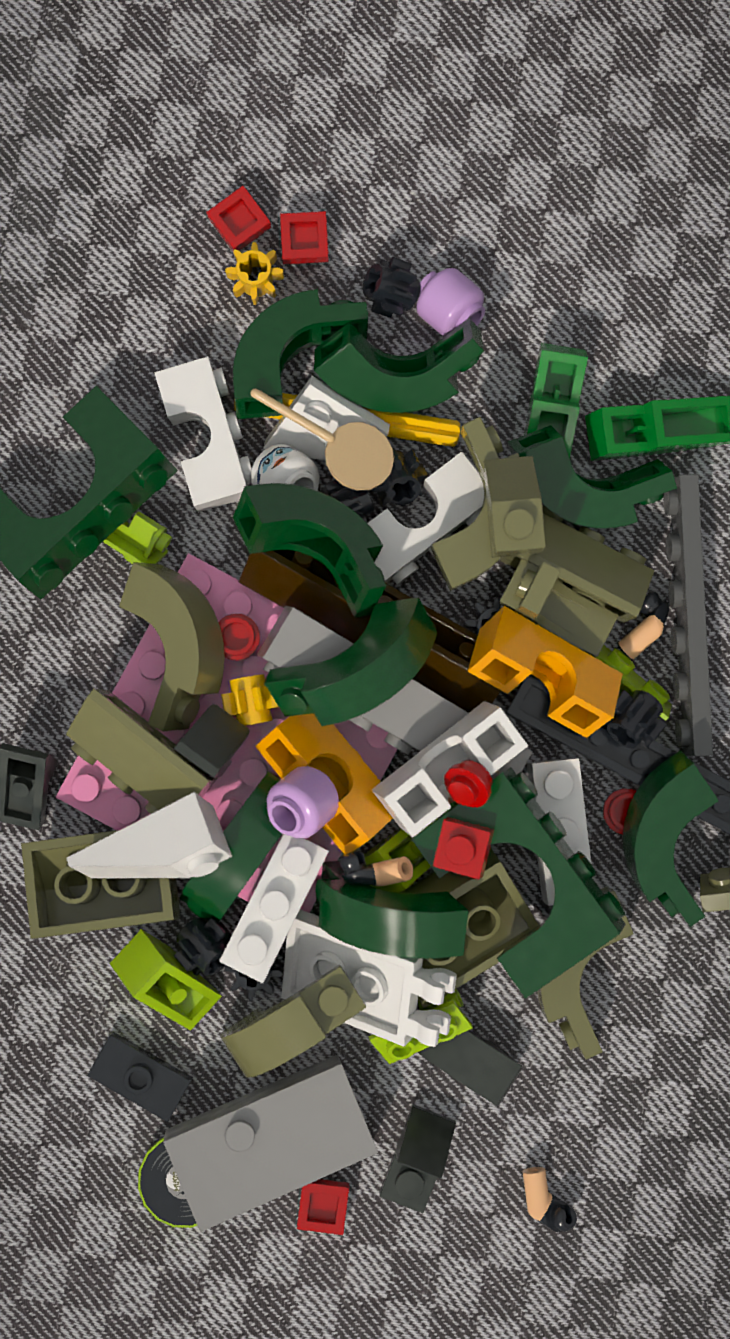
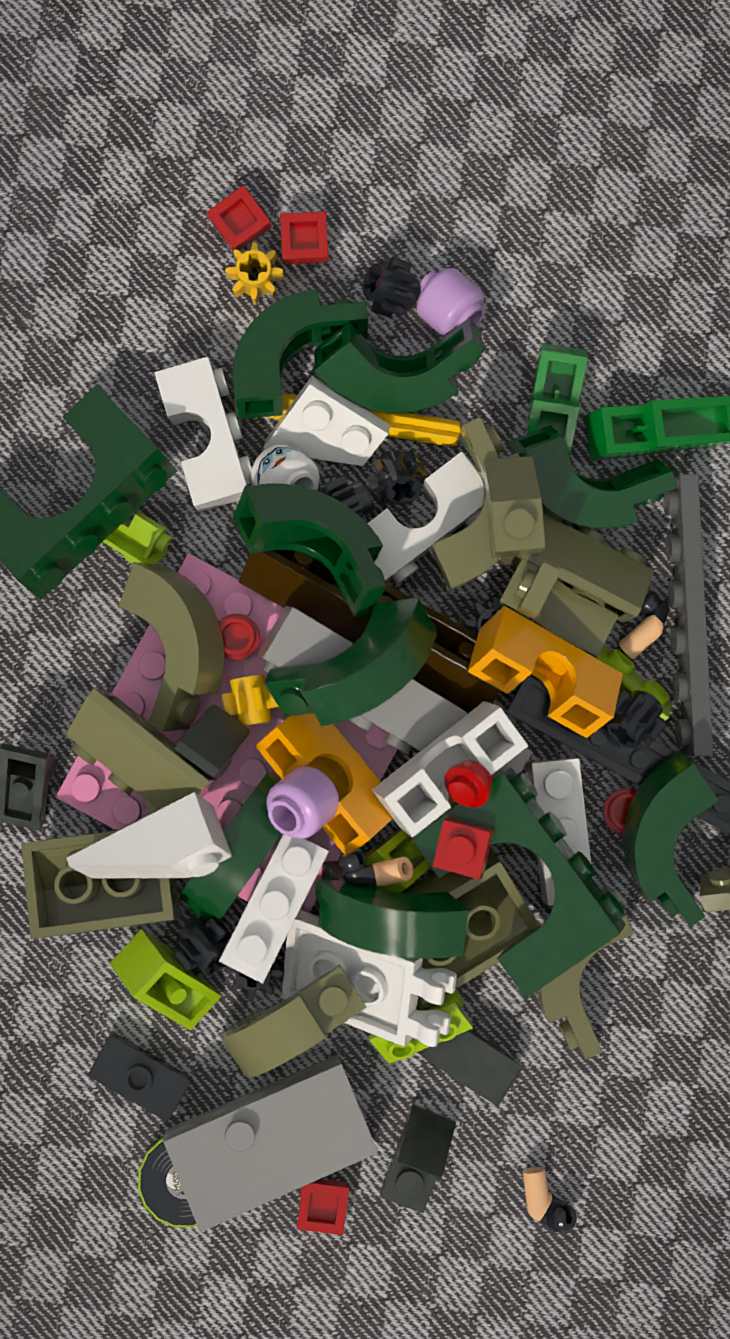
tan piece [251,388,394,491] -> none

